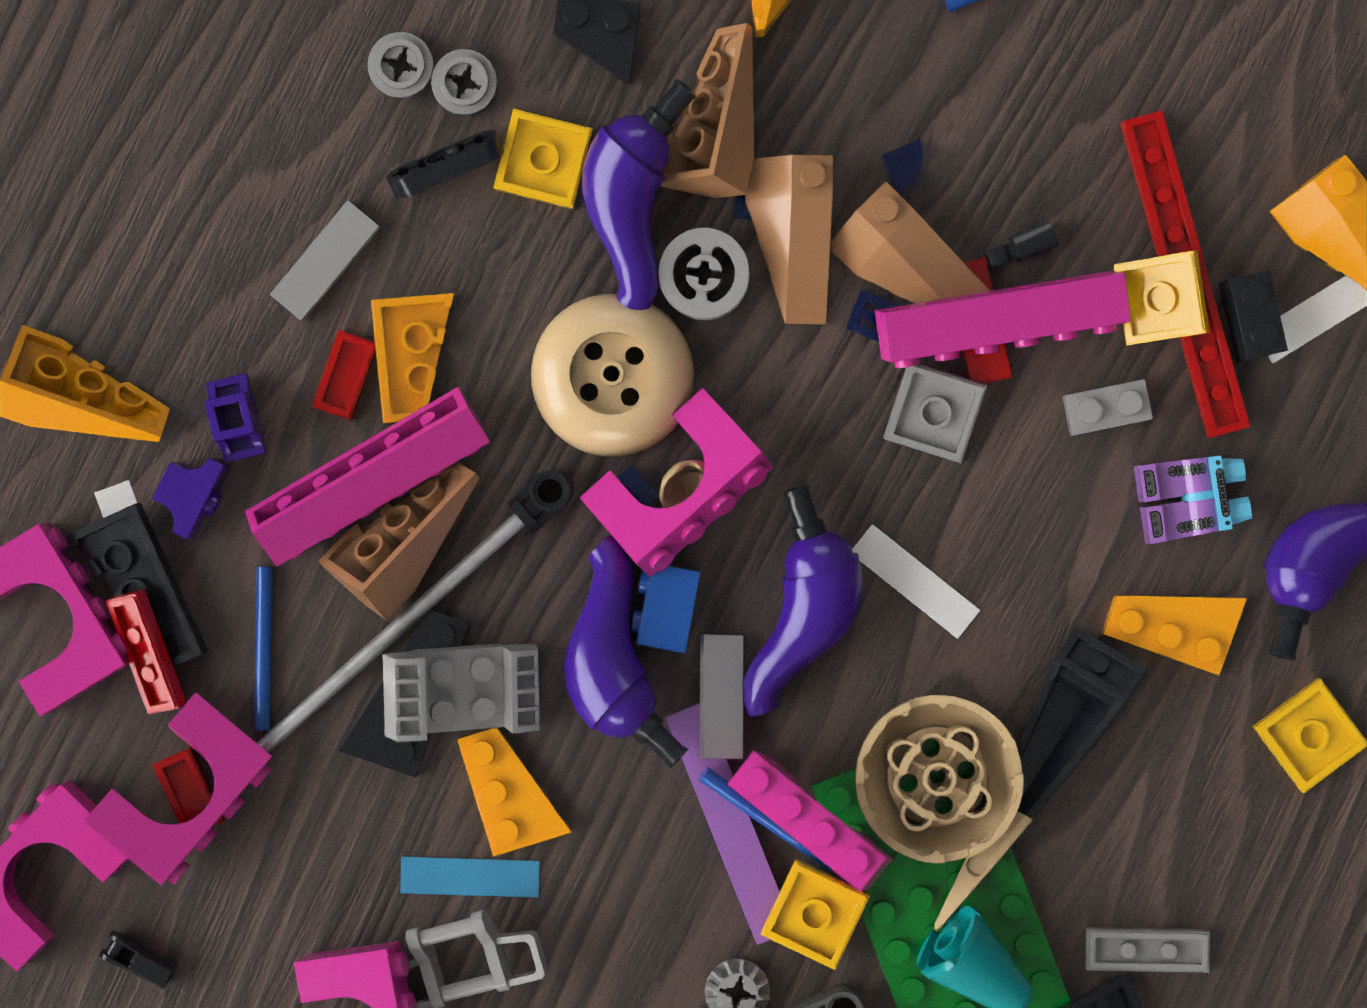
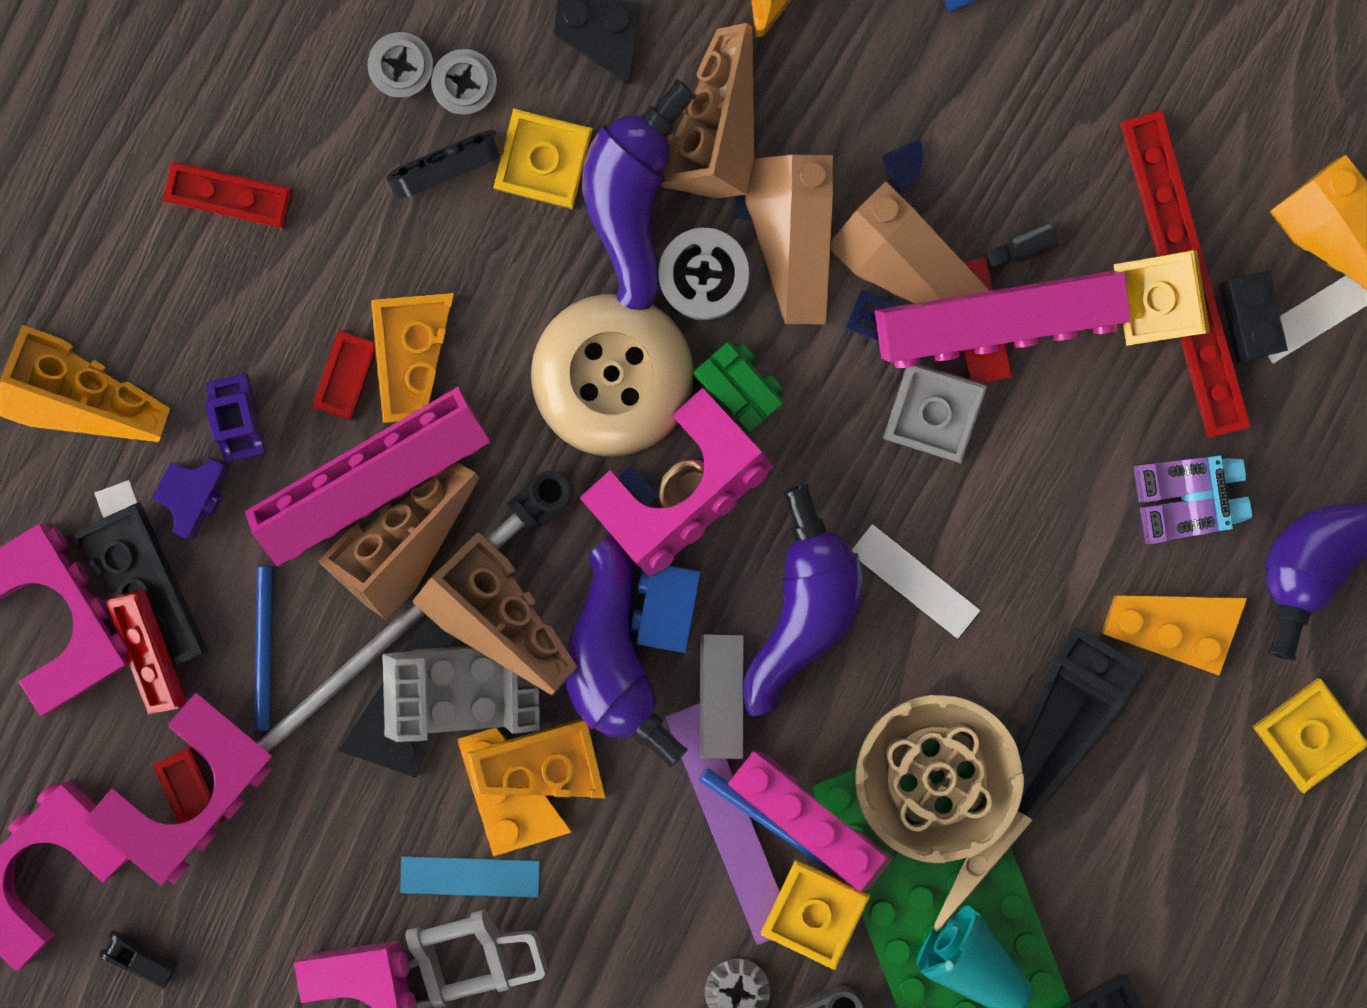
light grey tile [269,200,381,321] -> none
light grey plate [1062,379,1153,436] -> none
light grey tile [1084,927,1210,973] -> none
none -> red tile [162,161,293,229]
none -> medium nougat wedge [412,532,577,695]
none -> light orange wing [466,719,606,799]
none -> green brick [692,340,784,435]

